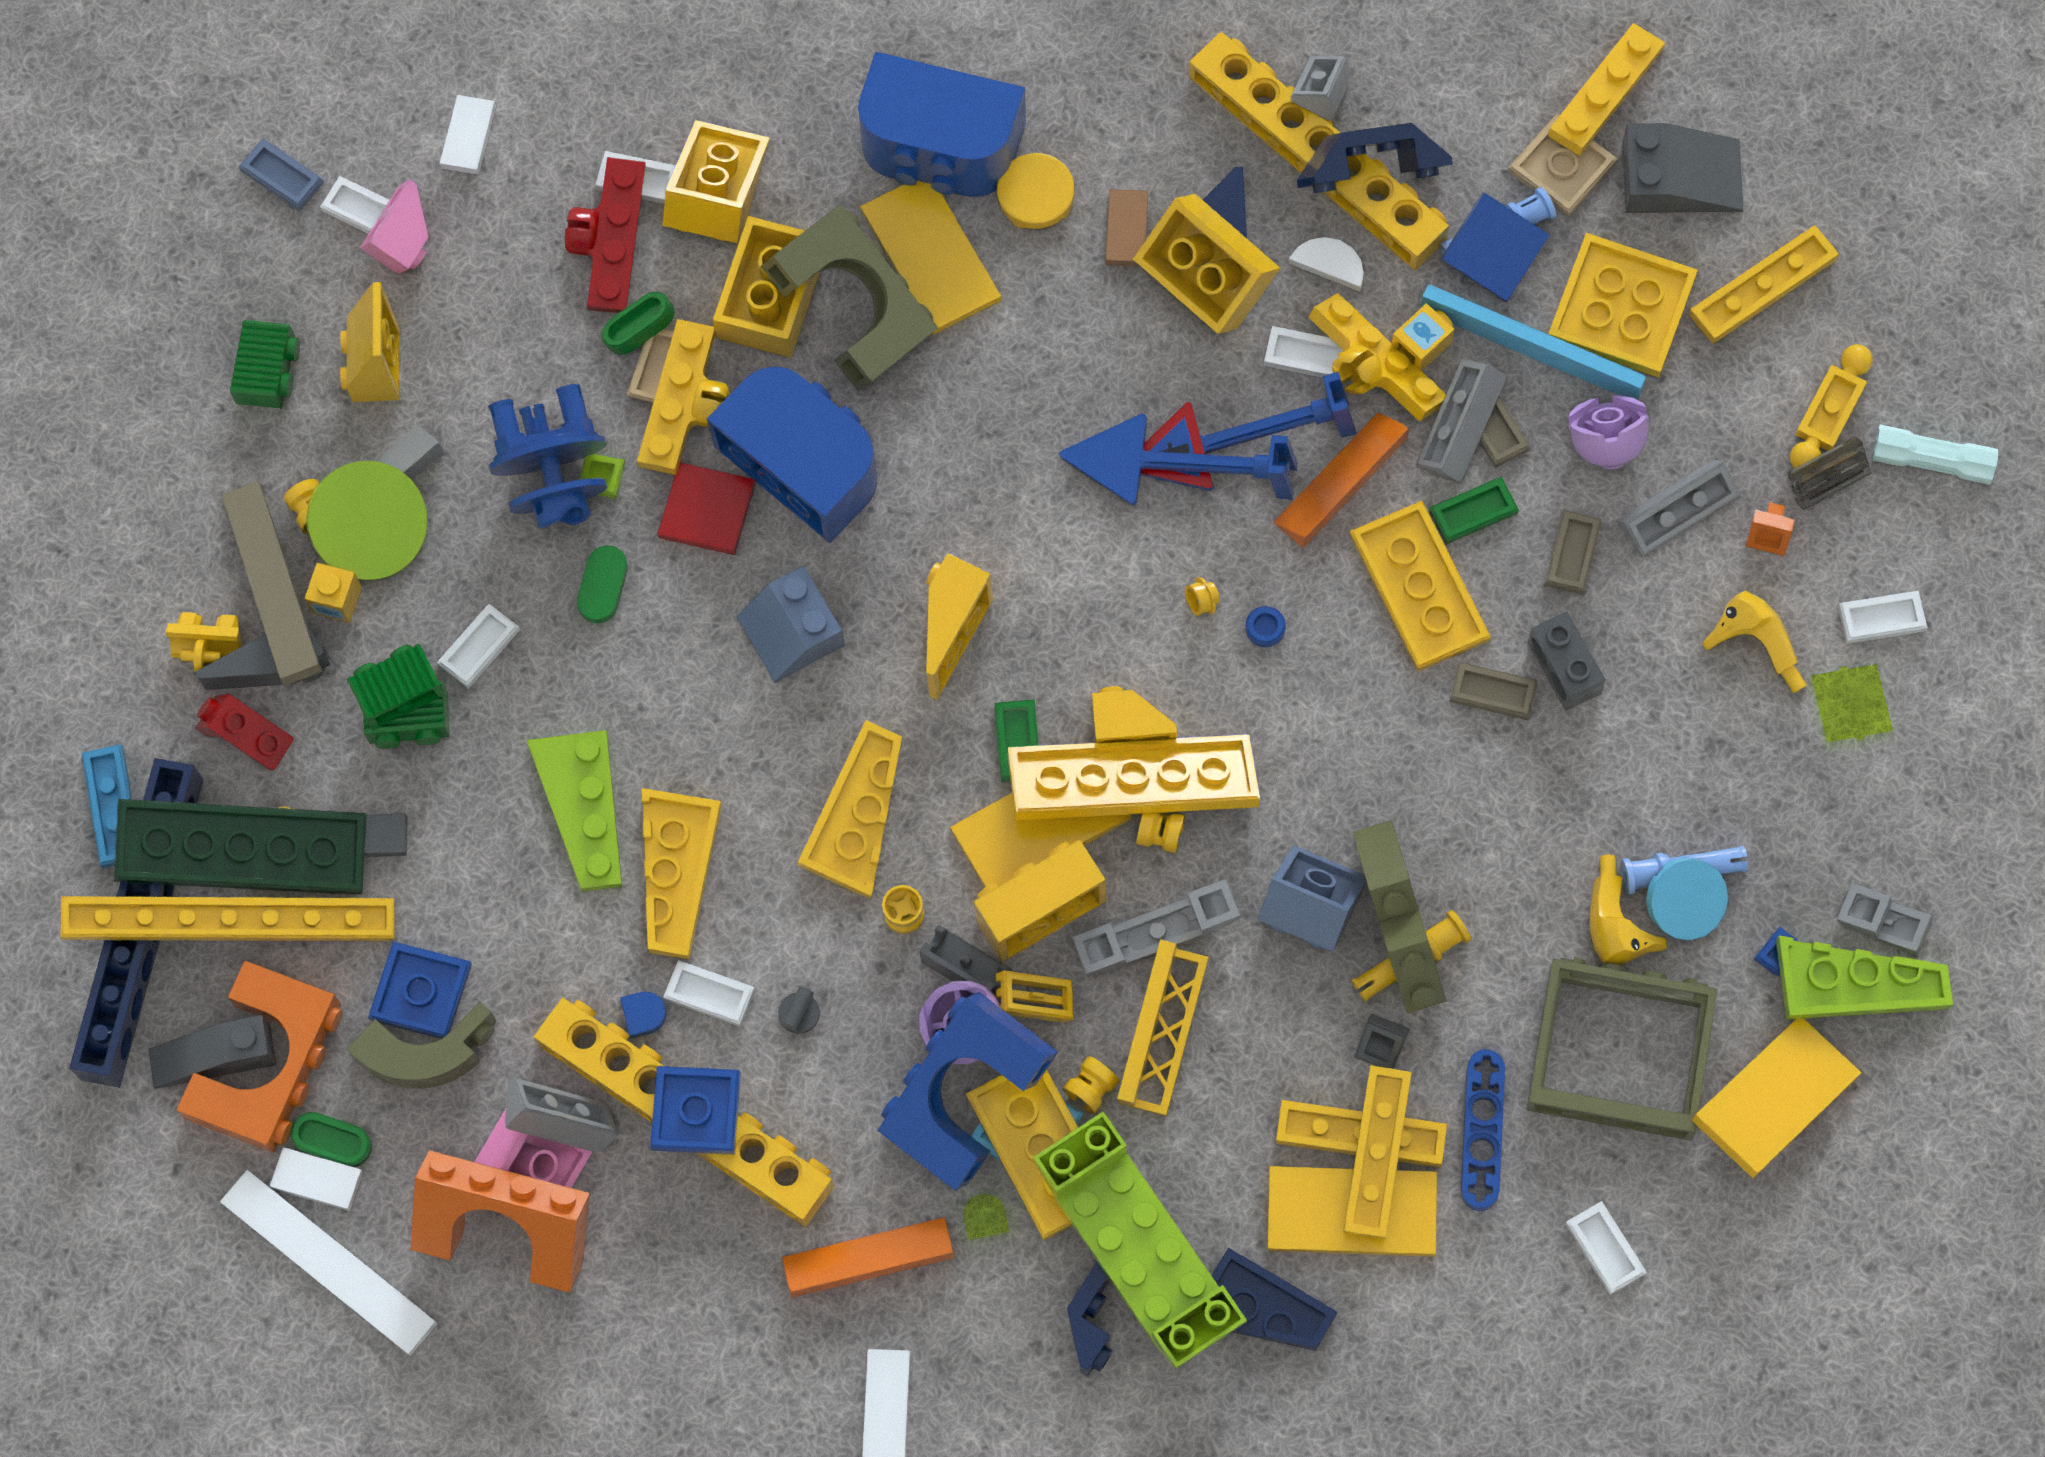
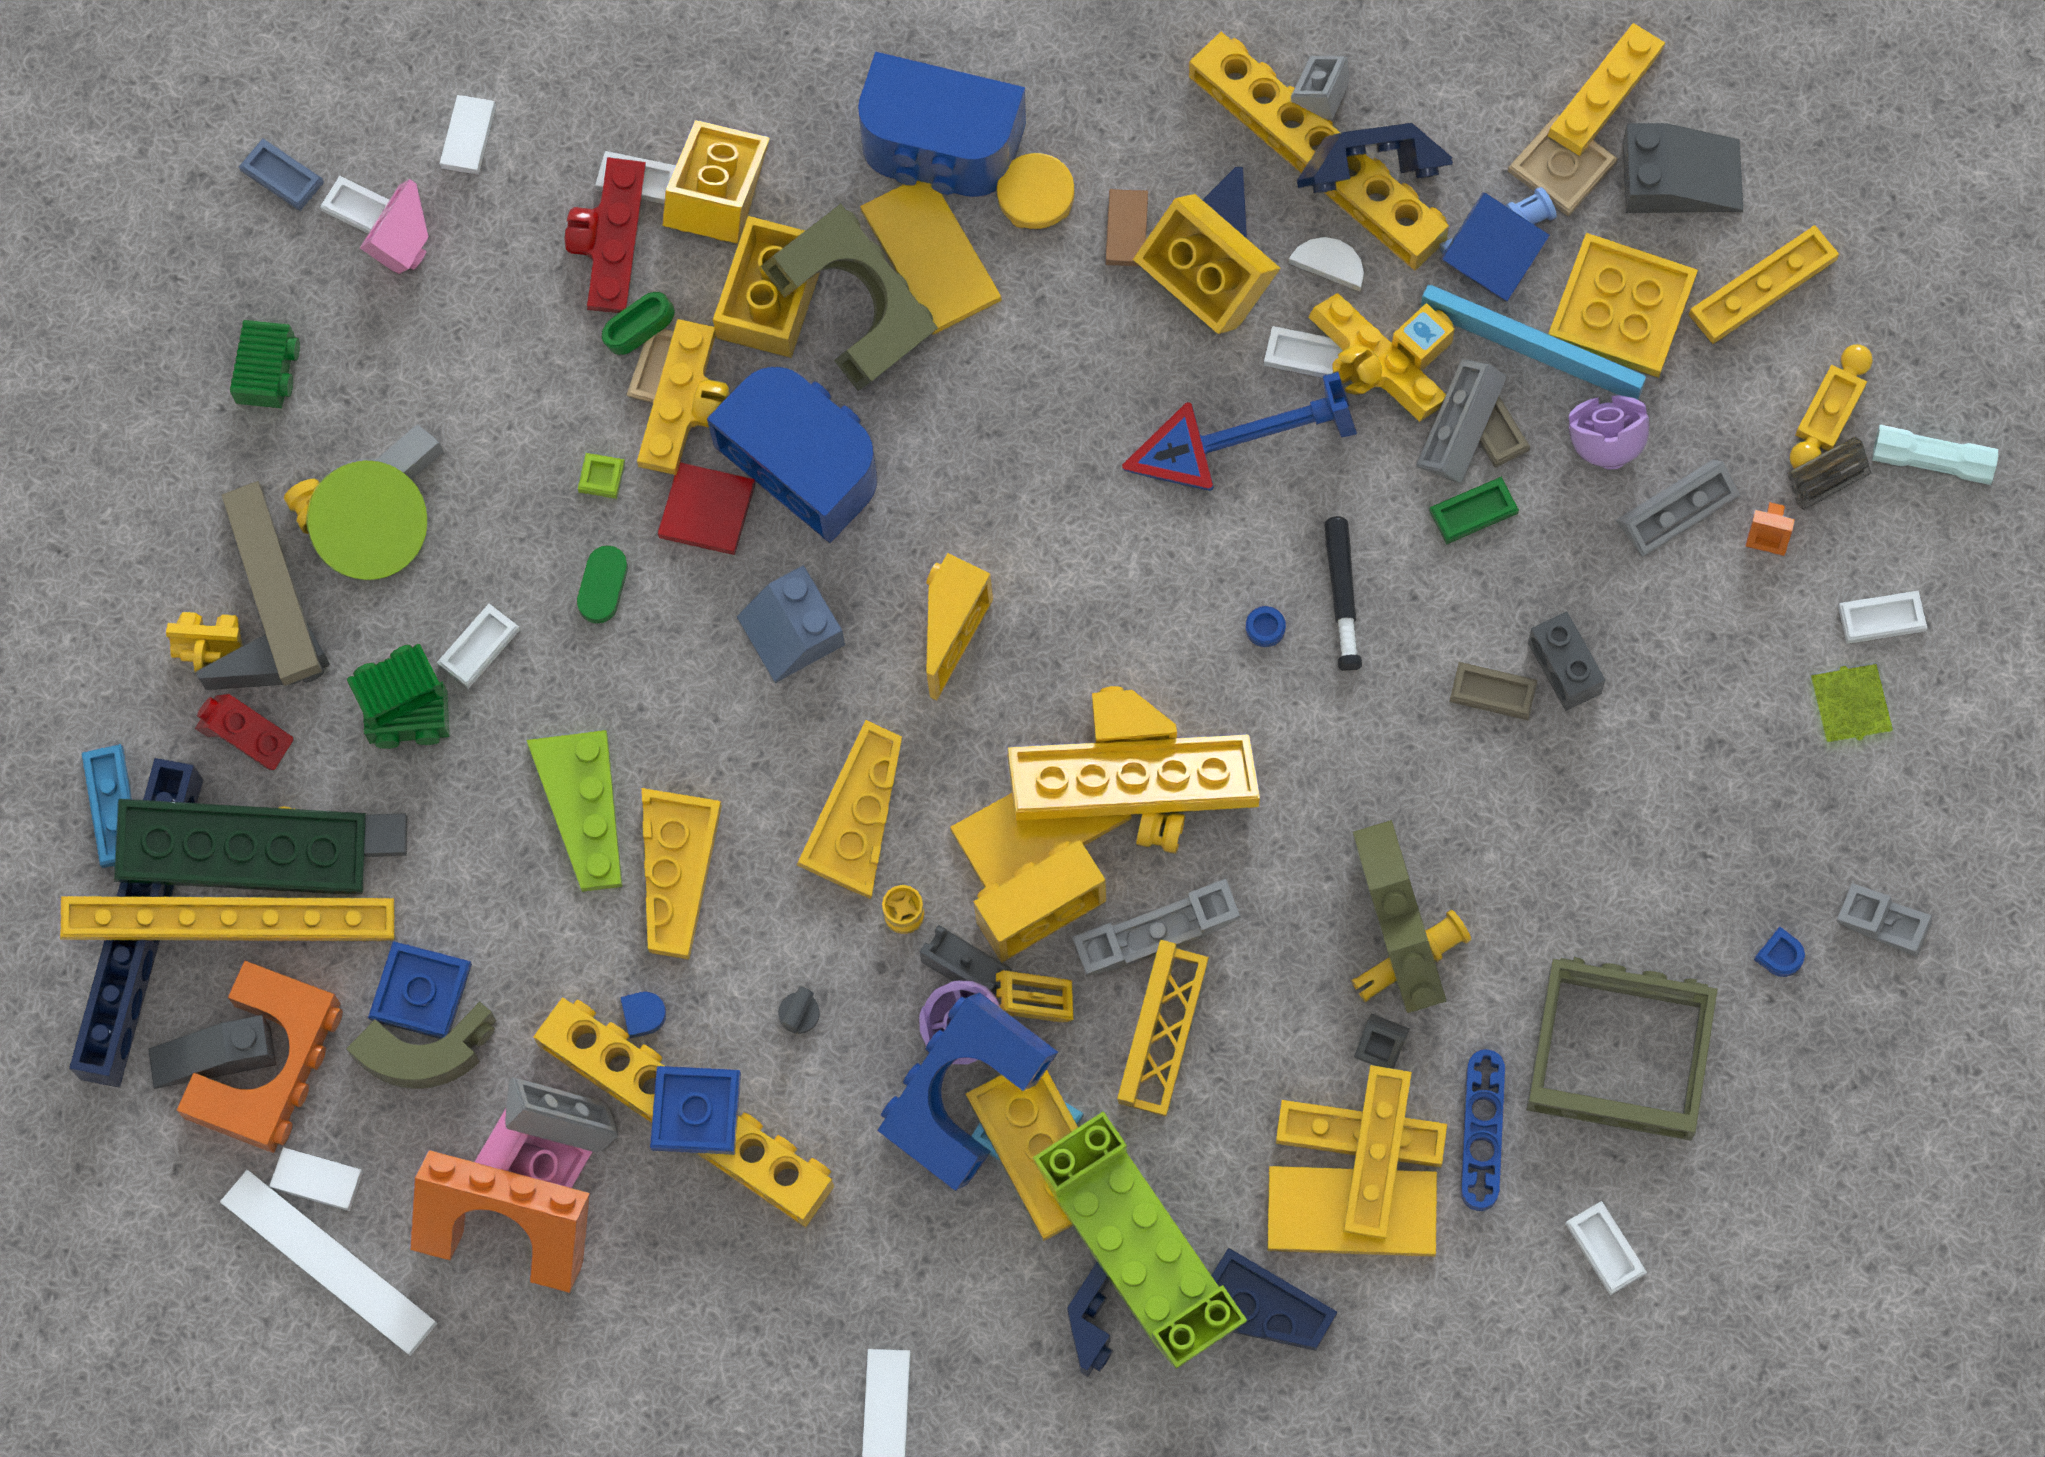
green tile [291,1112,372,1167] -> none
yellow brick [304,563,362,623] -> none
yellow slope [340,282,399,402] -> none
blue piece [488,384,607,529] -> none
white tile [663,960,755,1027] -> none
orange slope [782,1217,955,1298] -> none
clear neon green tile [964,1194,1009,1241] -> none
green tile [995,699,1039,782] -> none
blue piece [1059,413,1298,506] -> none
yellow wheel [1062,1056,1120,1114] -> none
yellow plate [1185,577,1220,616] -> none
sand blue slope [1257,845,1367,952] -> none
orange slope [1274,412,1409,548] -> none
yellow tile [1349,501,1491,671] -> none
dark tan tile [1544,510,1602,595] -> none
yellow animal [1589,854,1667,966] -> none
light blue pin [1620,845,1748,895] -> none
medium azure tile [1646,857,1728,940] -> none
yellow tile [1692,1019,1862,1179] -> none
yellow animal [1702,590,1807,694] -> none
lime wing [1776,935,1953,1020] -> none
none -> black piece [1324,516,1362,671]

